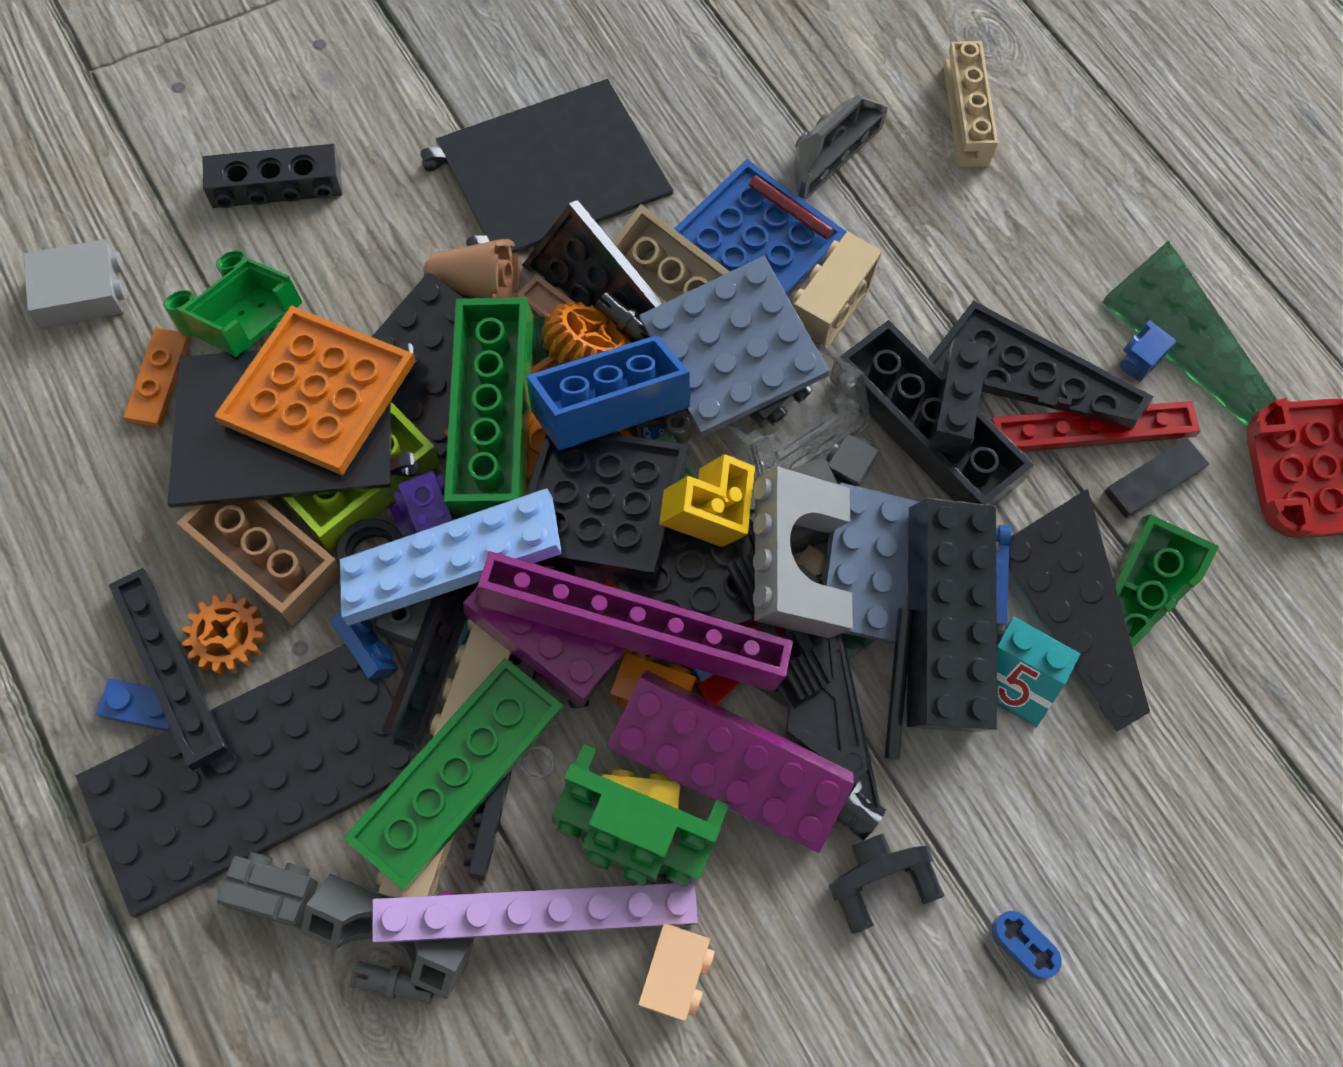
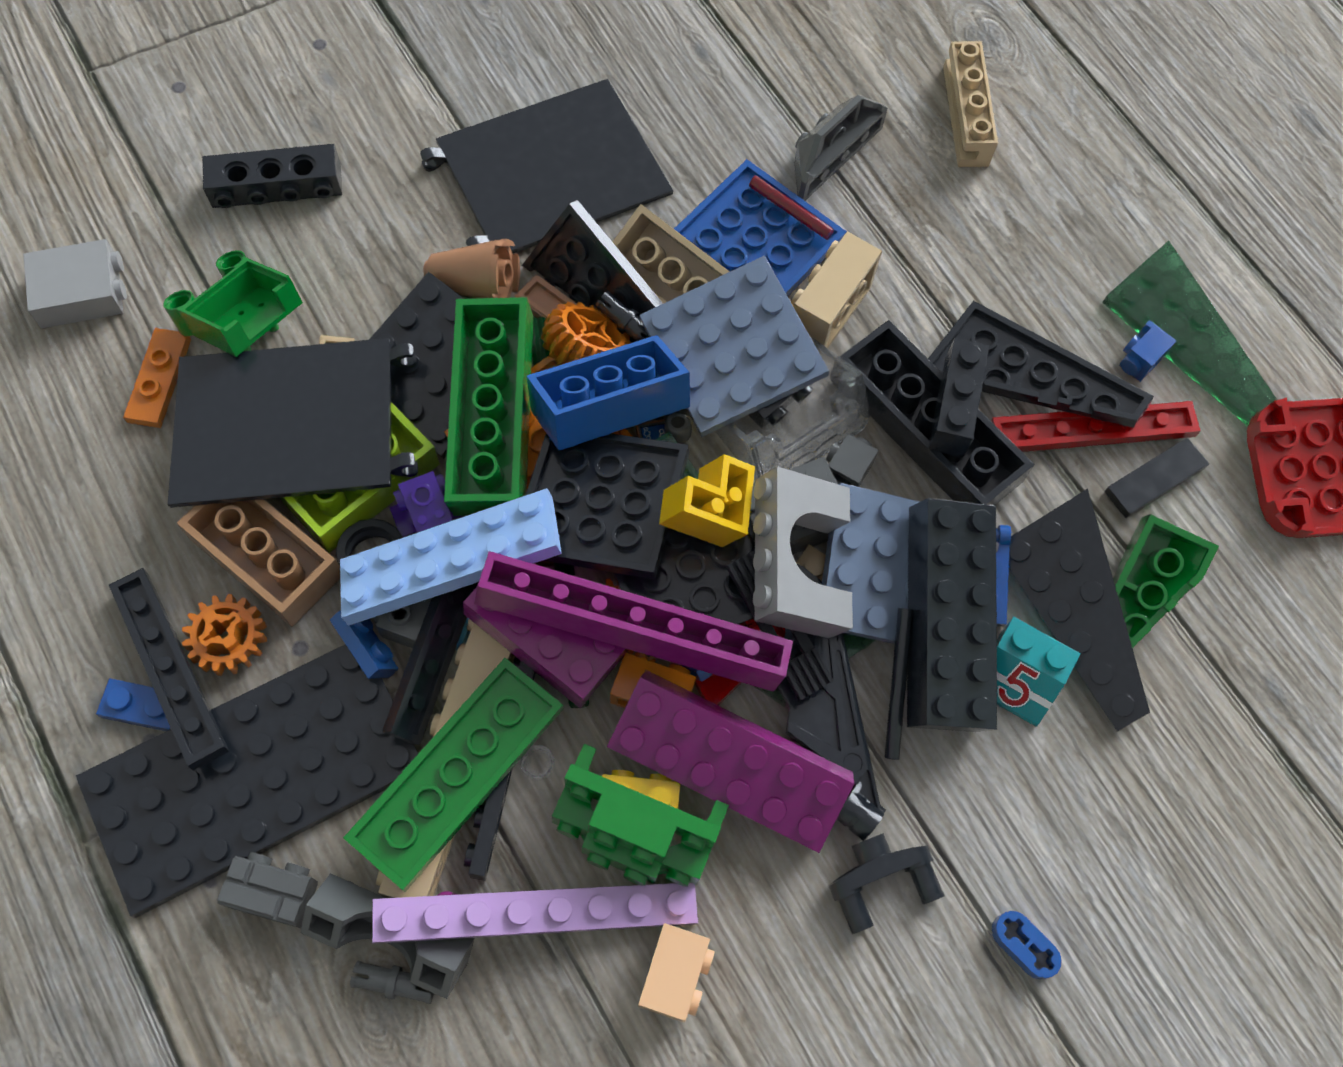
orange plate [214,306,416,475] -> none

